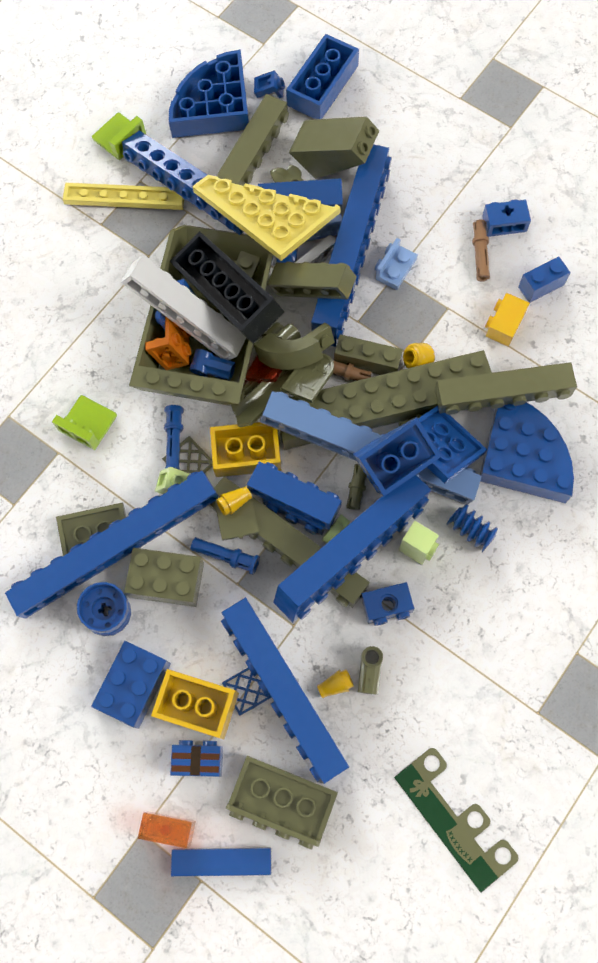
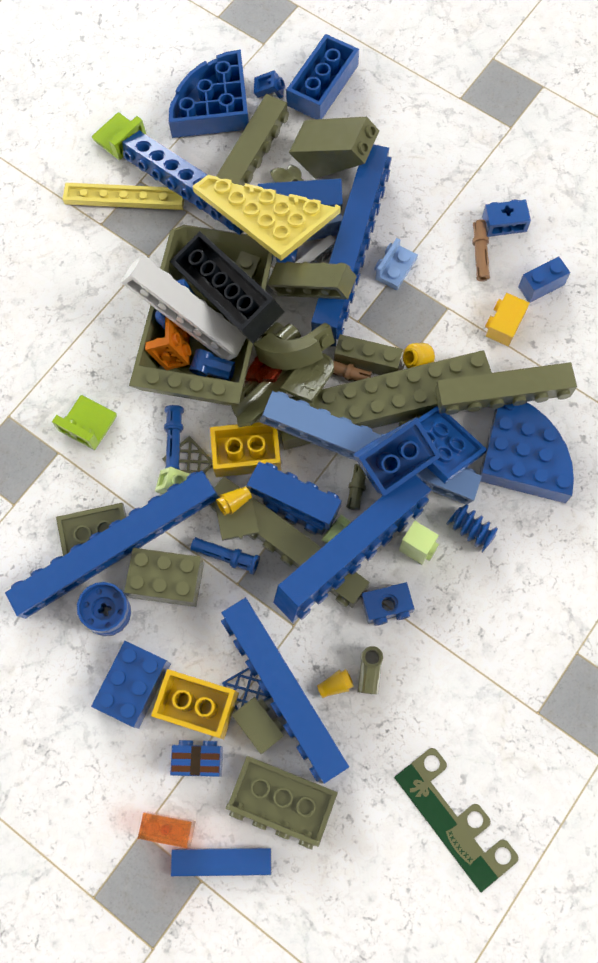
none -> olive brick [232,697,285,754]

